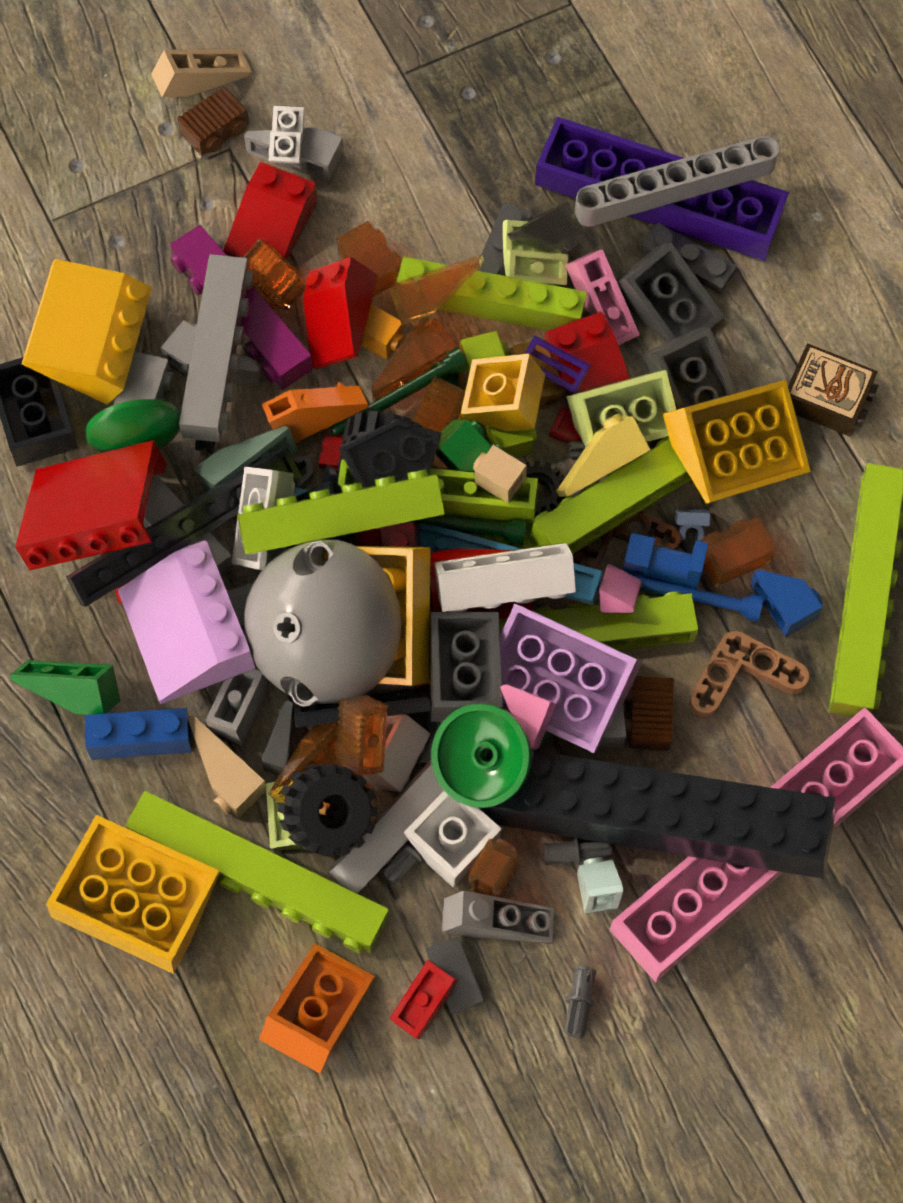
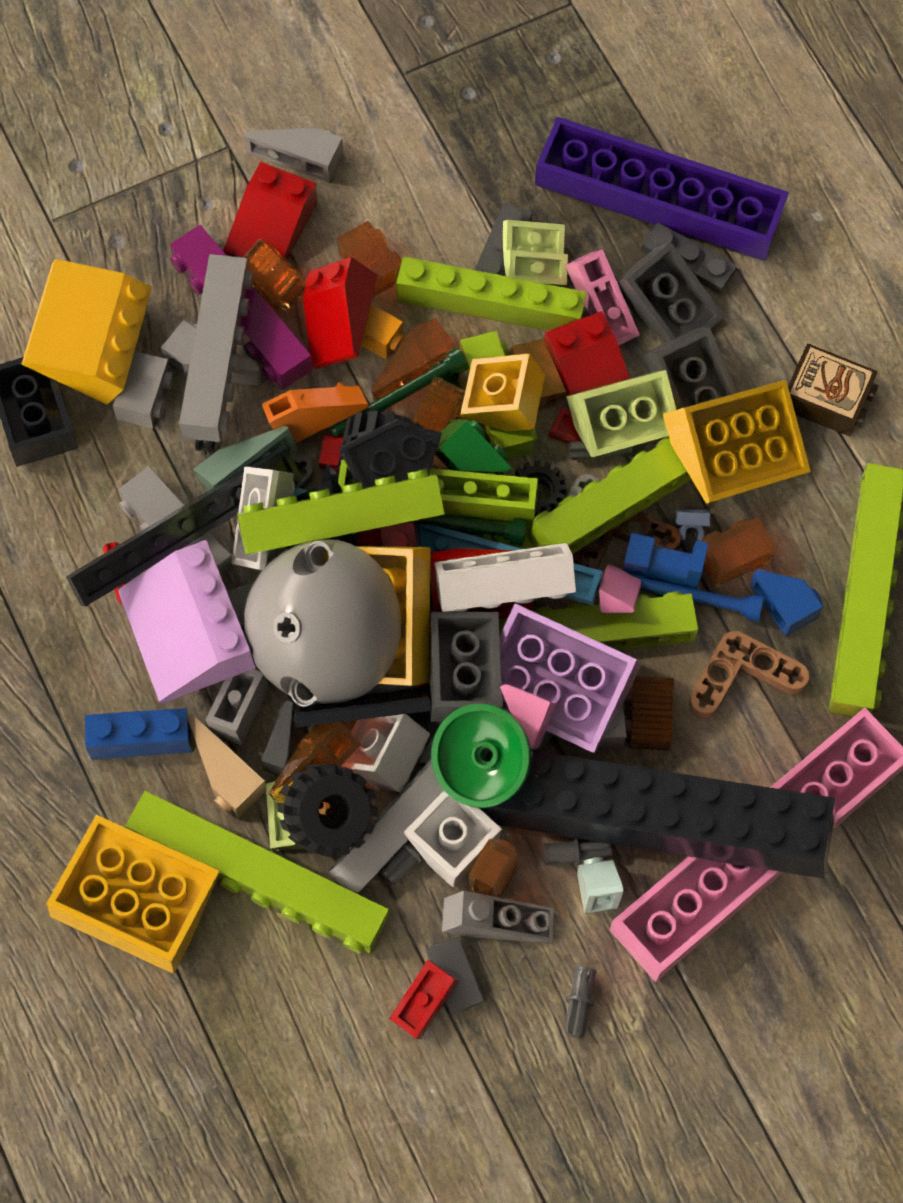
green slope [10,660,121,715] -> none
red panel [15,440,167,571] -> none
green dish [85,399,181,453] -> none
tan slope [151,49,252,97] -> none
reddish brown brick [177,86,249,156] -> none
orange slope [259,943,375,1073] -> none
white slope [268,106,305,164] -> none
clear orange brick [335,695,388,776] -> none
clear orange slope [389,255,484,326] -> none
tan brick [473,445,527,503] -> none
clear smoke slope [507,202,585,254] -> none
dark purple tile [525,335,591,394] -> none
light yellow slope [556,413,650,497] -> none
light grey beam [574,136,779,227] -> none

